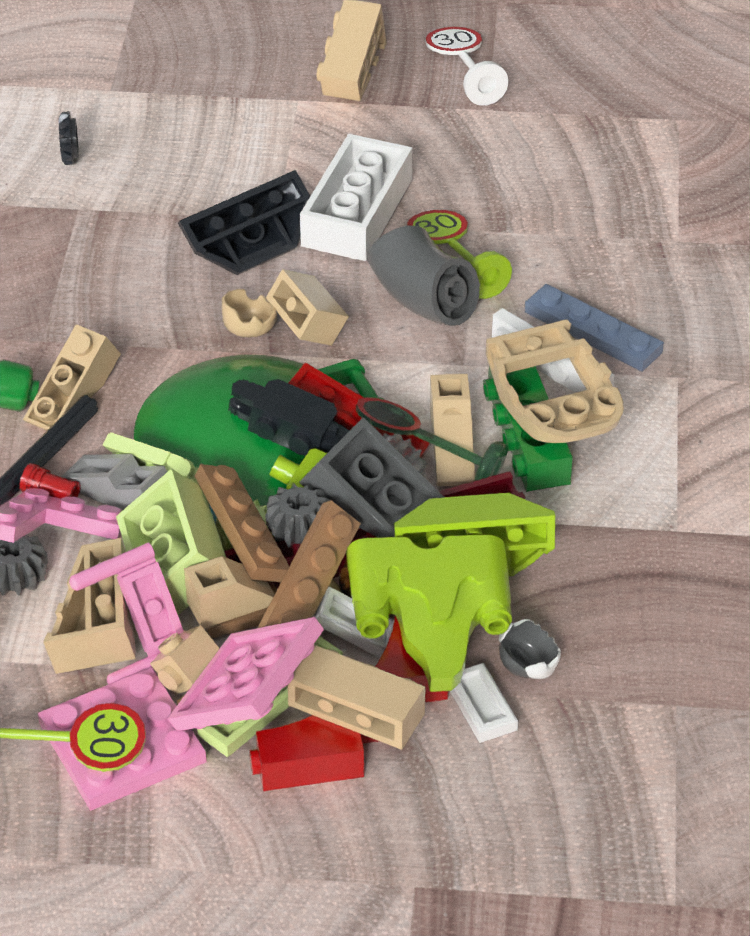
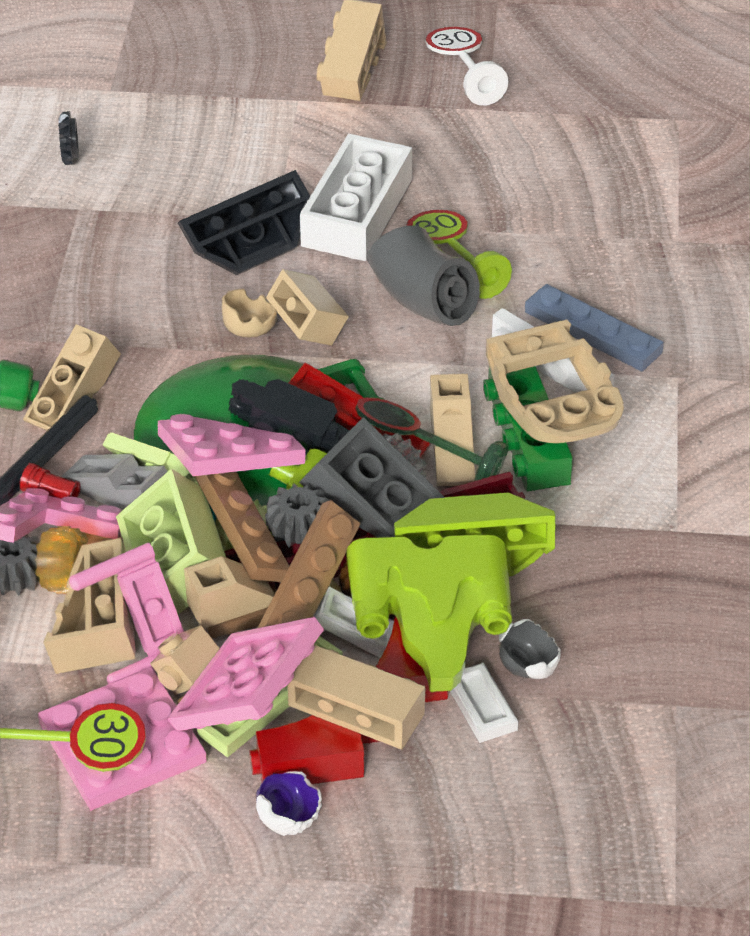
none -> clear yellow gear [34,526,88,594]
none -> bright pink plate [158,414,305,476]
none -> dark purple hair [256,771,322,836]

